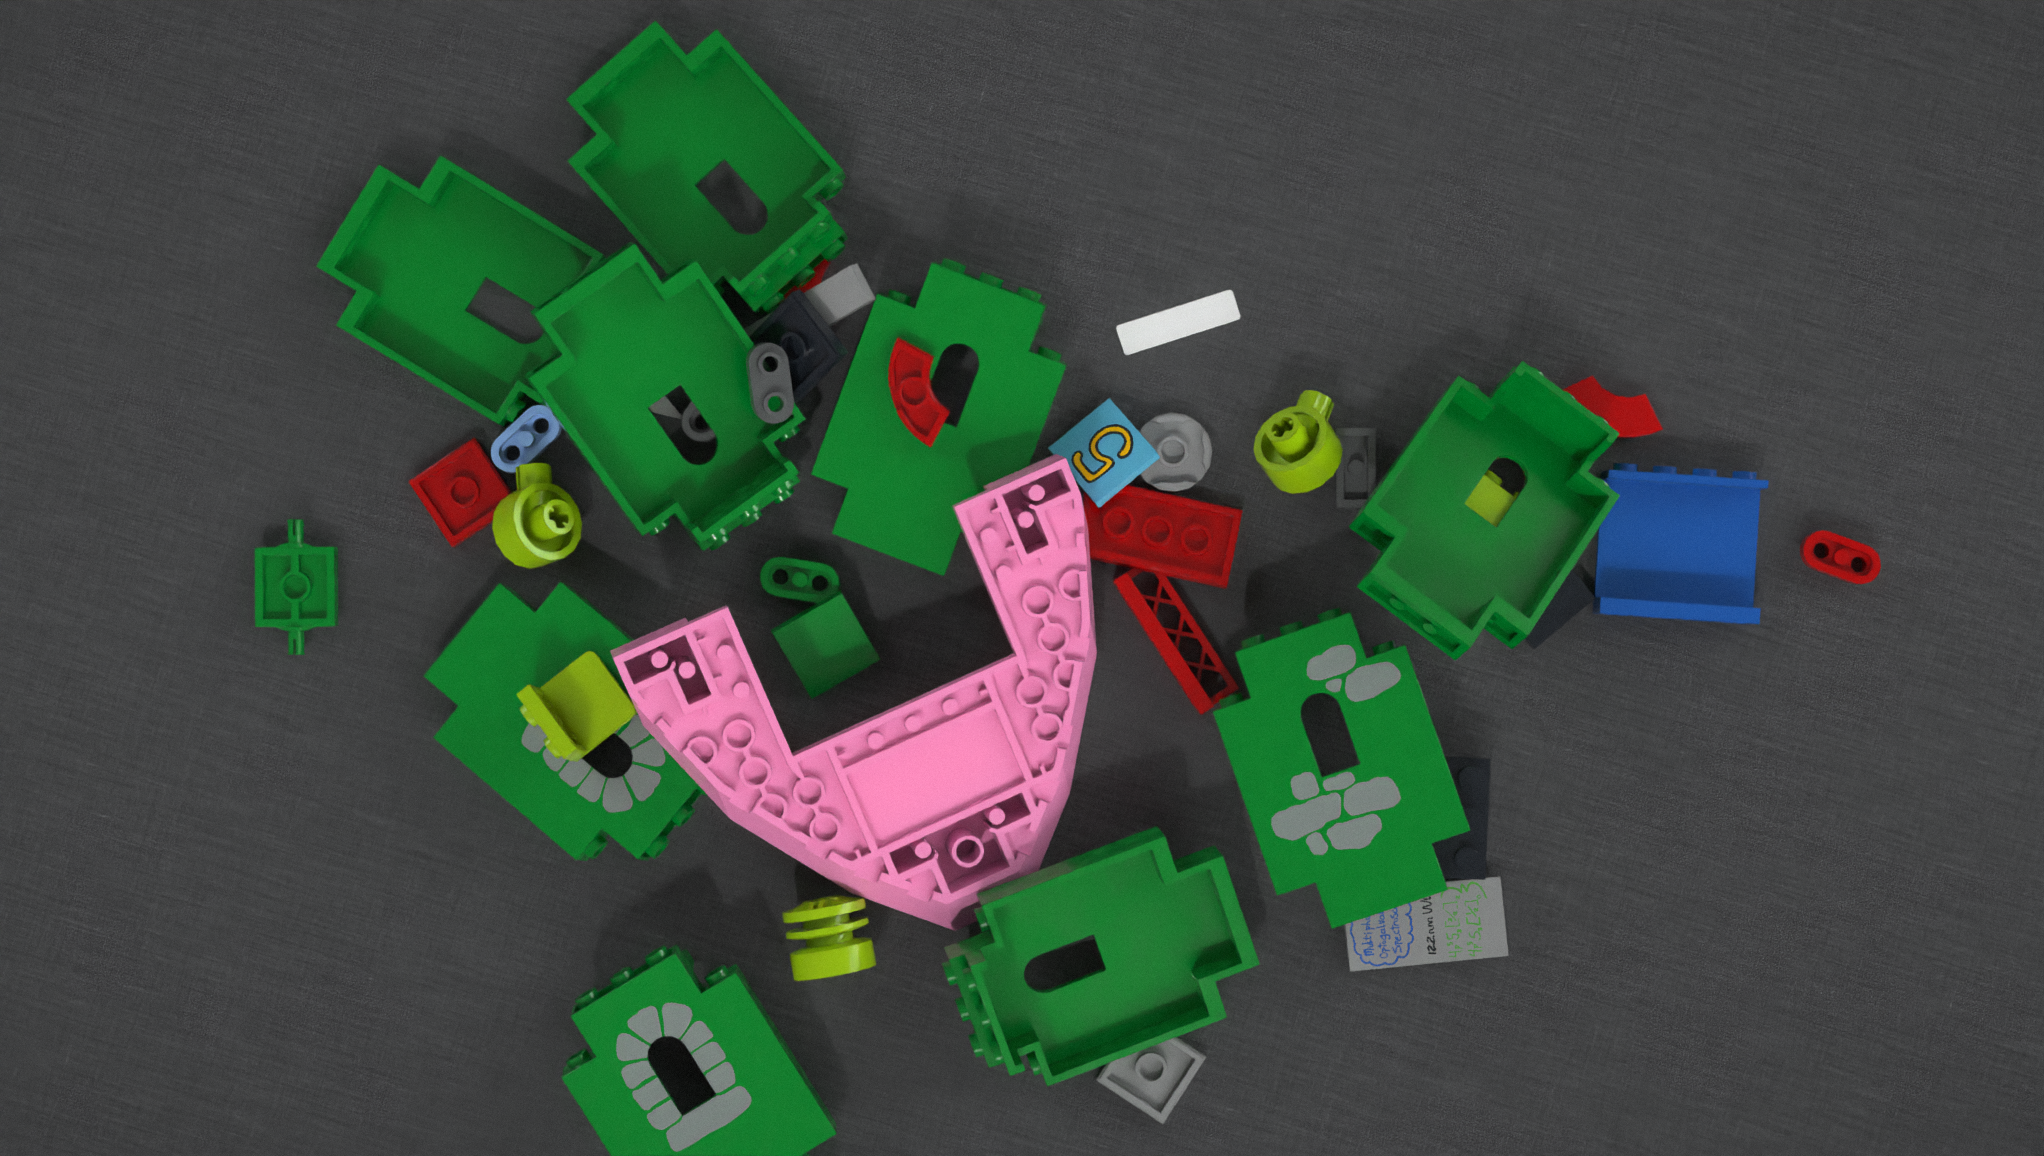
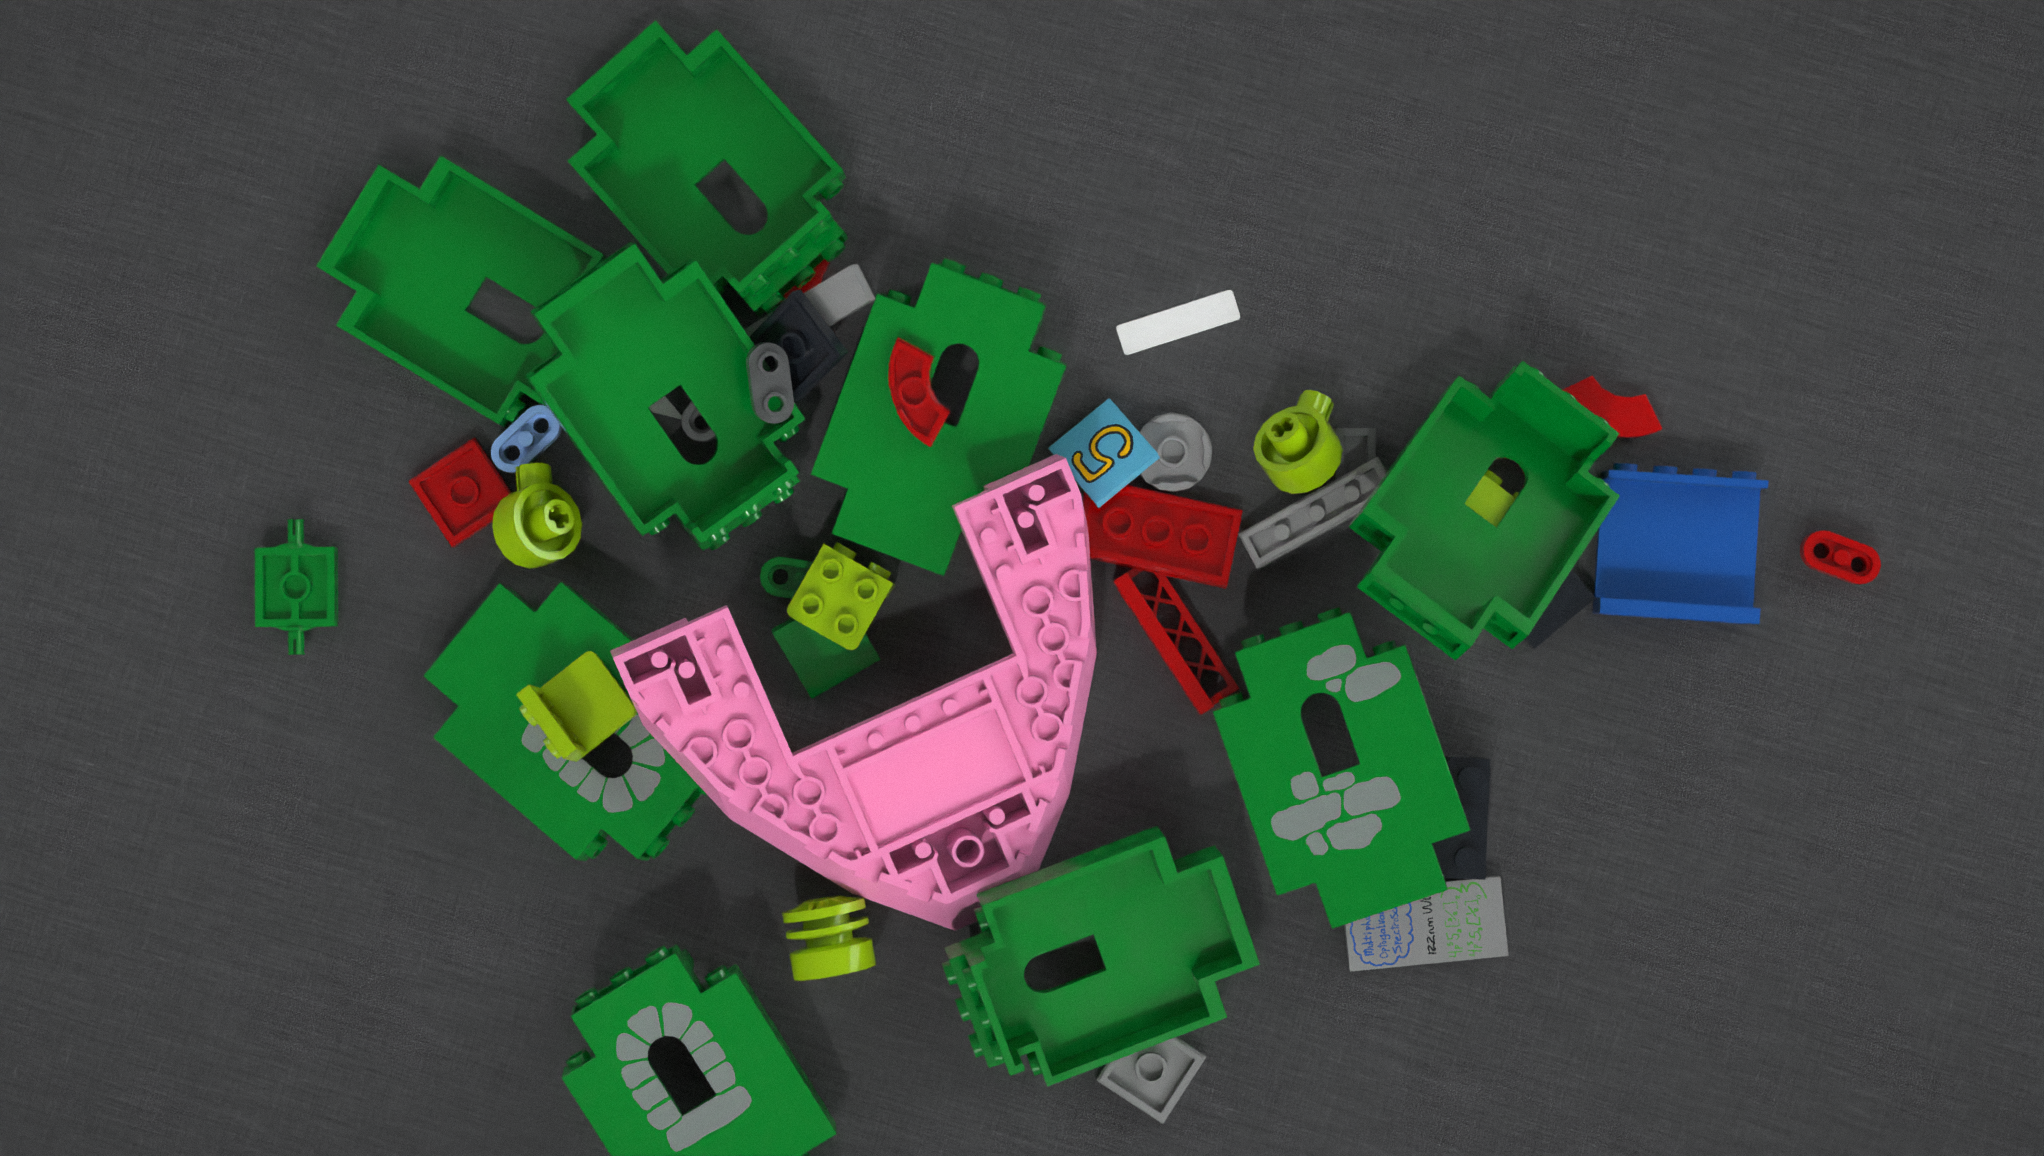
none -> lime bracket [787,542,895,650]
none -> light grey tile [1238,457,1387,569]

